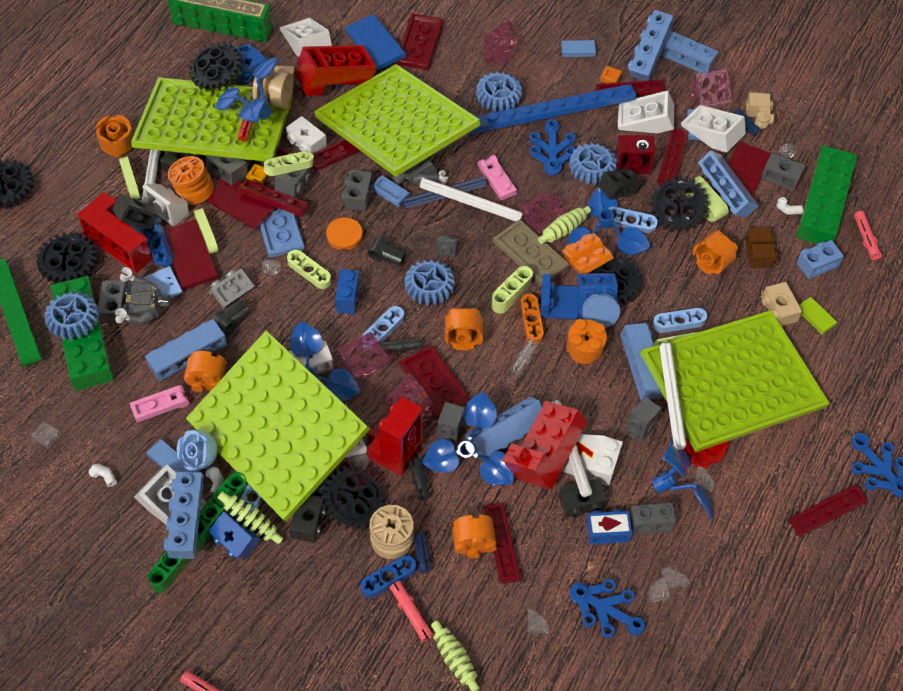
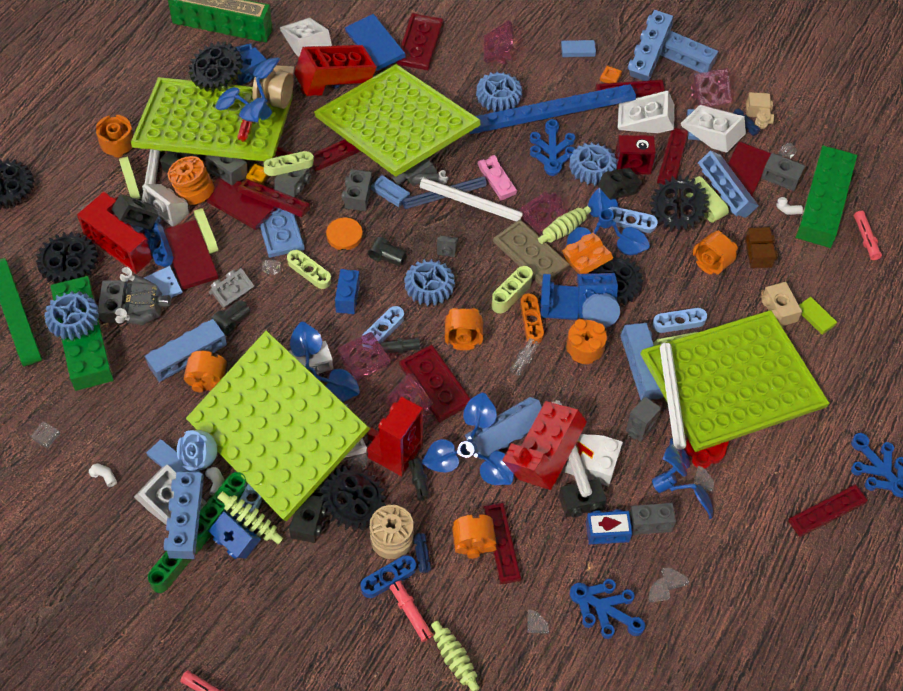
bright pink plate [130,385,190,423] -> none
white brick [286,116,327,154] -> none
dark grey brick [437,402,465,446] -> none
medium blue brick [797,240,844,279] -> none

